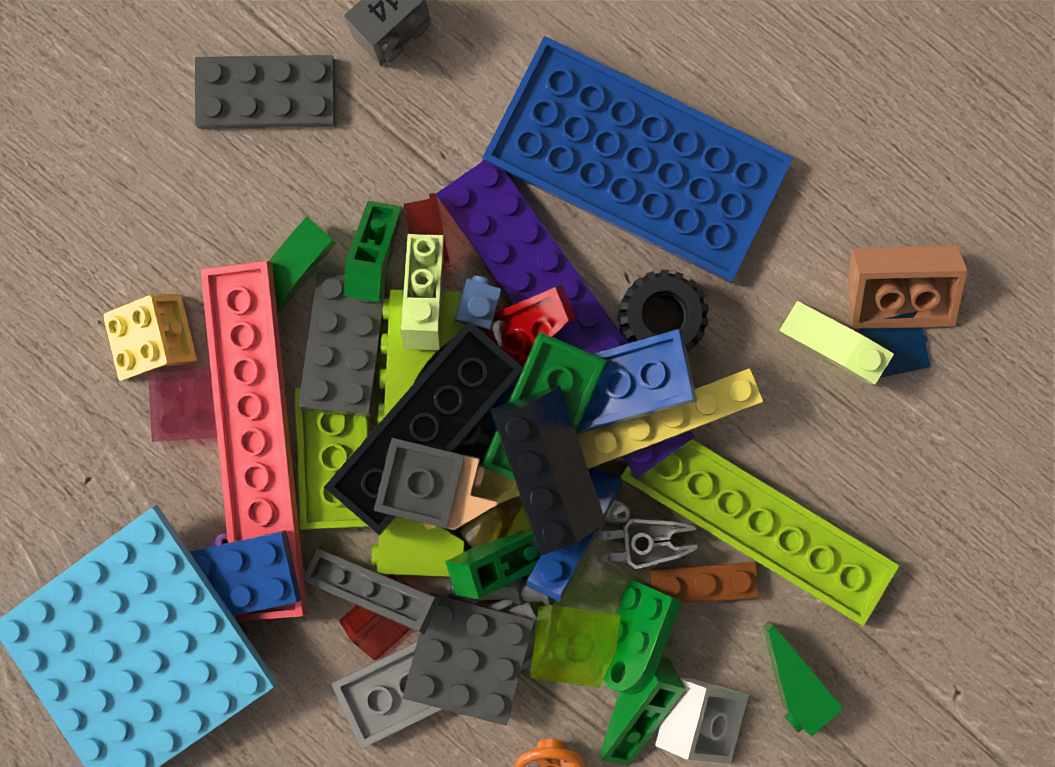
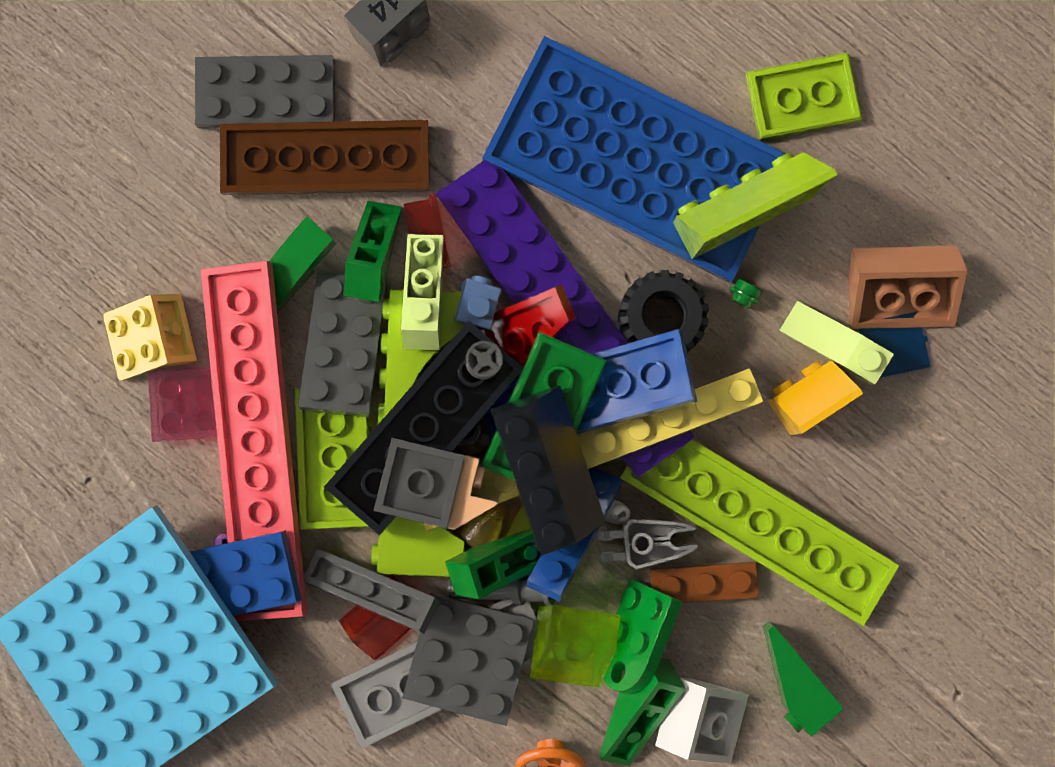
none -> reddish brown plate [220,120,430,195]
none -> dark grey wheel [466,341,503,380]
none -> lime slope [673,152,838,259]
none -> green plate [729,279,763,309]
none -> lime tile [745,52,862,141]
none -> yellow slope [767,359,863,435]

